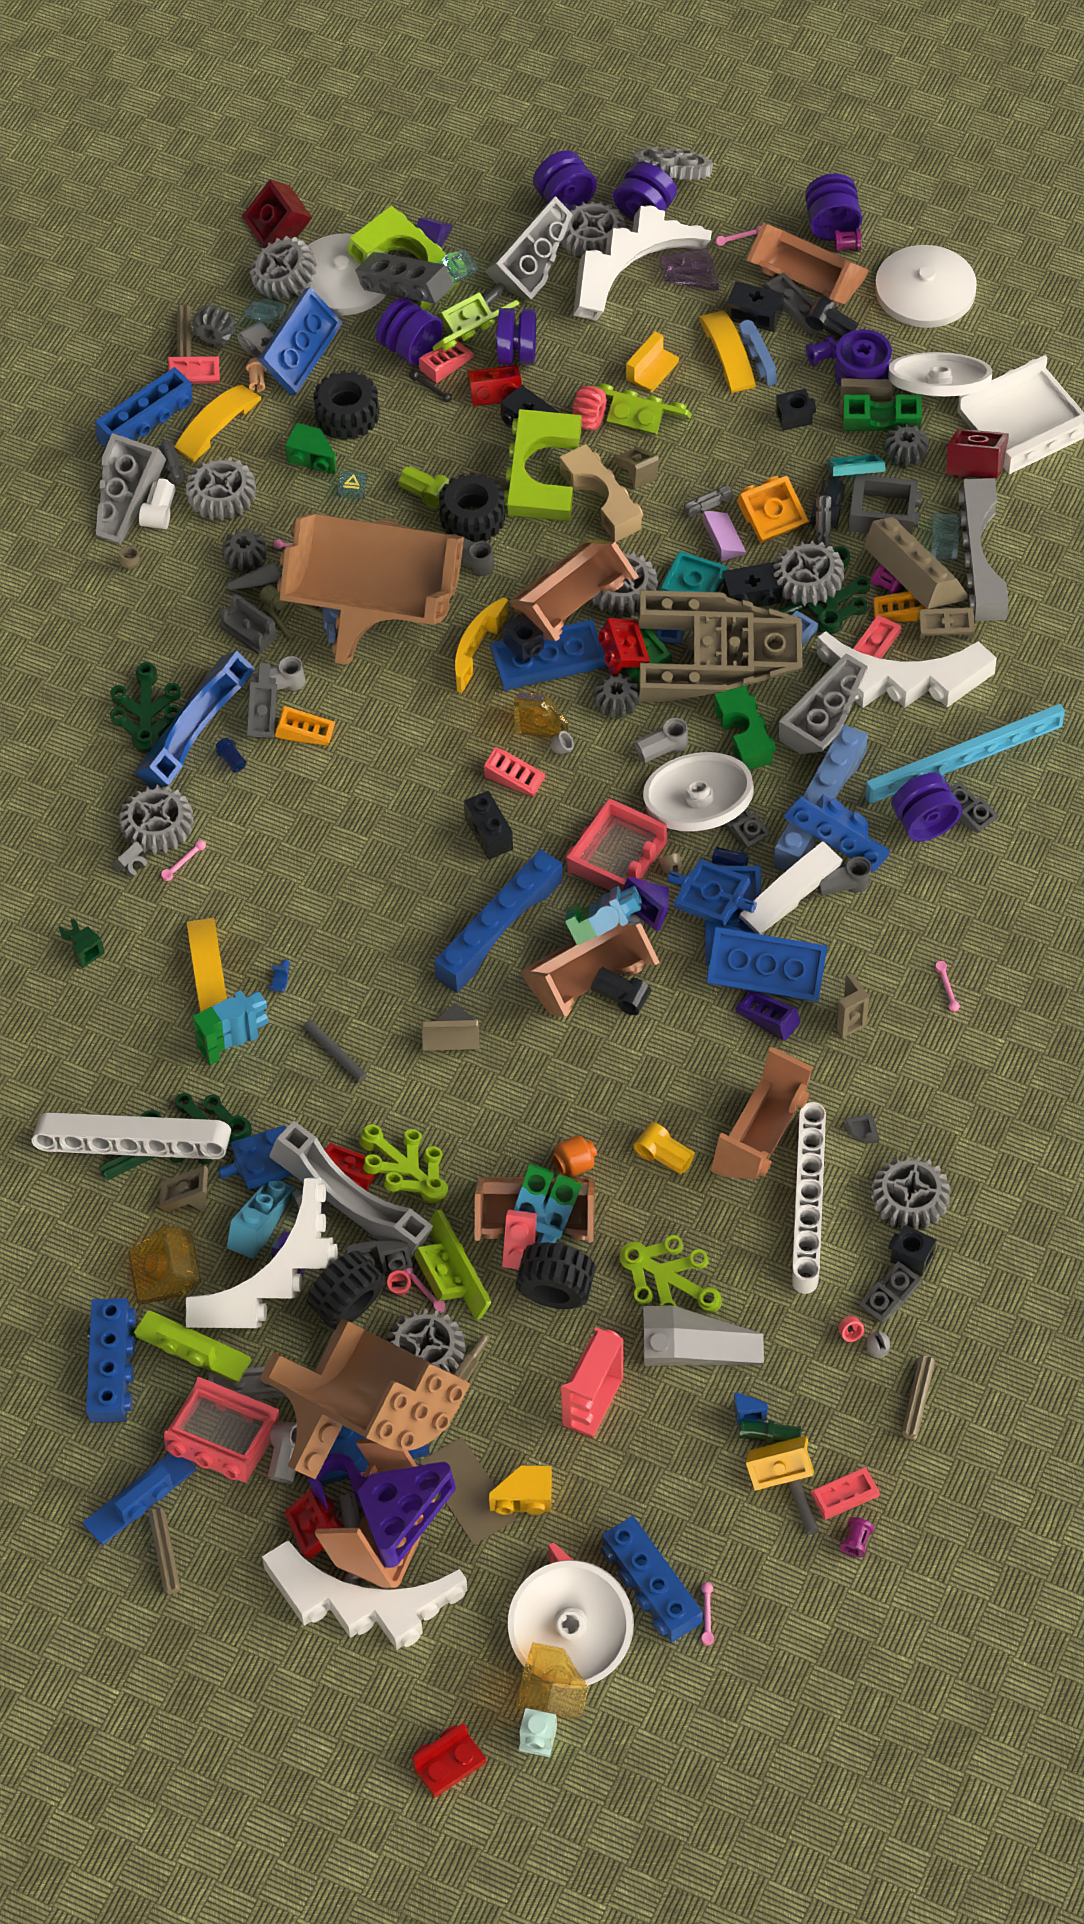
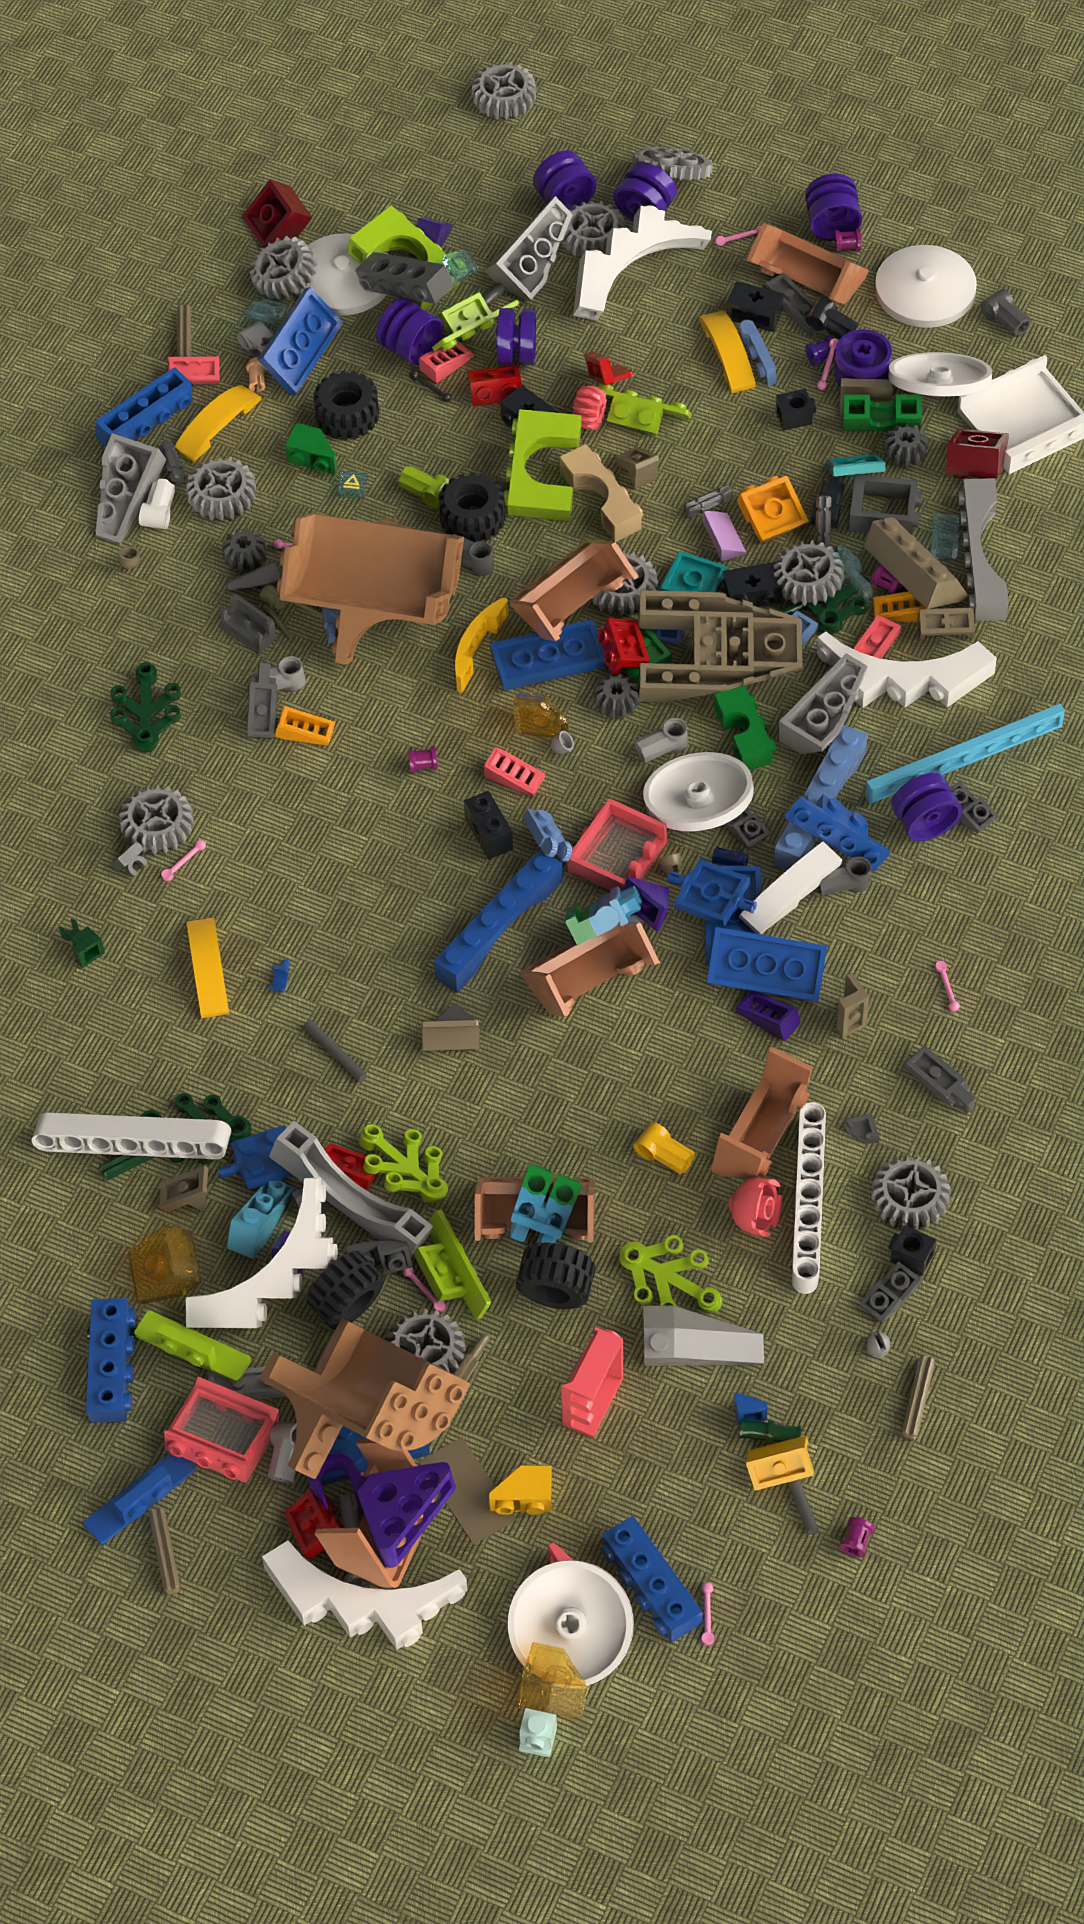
blue arch [134,650,255,790] -> none
dark grey gear [191,303,236,347] -> none
dark azure hips [192,990,269,1065] -> none
clear blue pin [216,738,247,773] -> none
coral hinge [387,1270,411,1296] -> none
red bracket [412,1723,487,1799] -> none
black brick [502,613,544,662] -> none
coral plate [502,1210,537,1269] -> none
orange head [552,1135,597,1178] -> none
black piece [590,967,652,1016] -> none
yellow panel [626,331,679,393] -> none
wing [660,248,719,291] -> none
coral plate [811,1467,880,1521] -> none
coral hinge [838,1315,864,1342] -> none
none -> magenta bush [408,746,438,773]
none -> light grey gear [471,62,537,121]
none -> medium blue hinge [523,808,573,862]
none -> red panel [584,351,633,385]
none -> coral cylinder [729,1178,783,1237]
none -> bright pink hinge [817,339,839,390]
none -> clear light blue slope [837,544,874,601]
none -> dark grey hinge [904,1046,976,1114]
none -> dark grey piece [980,289,1031,337]

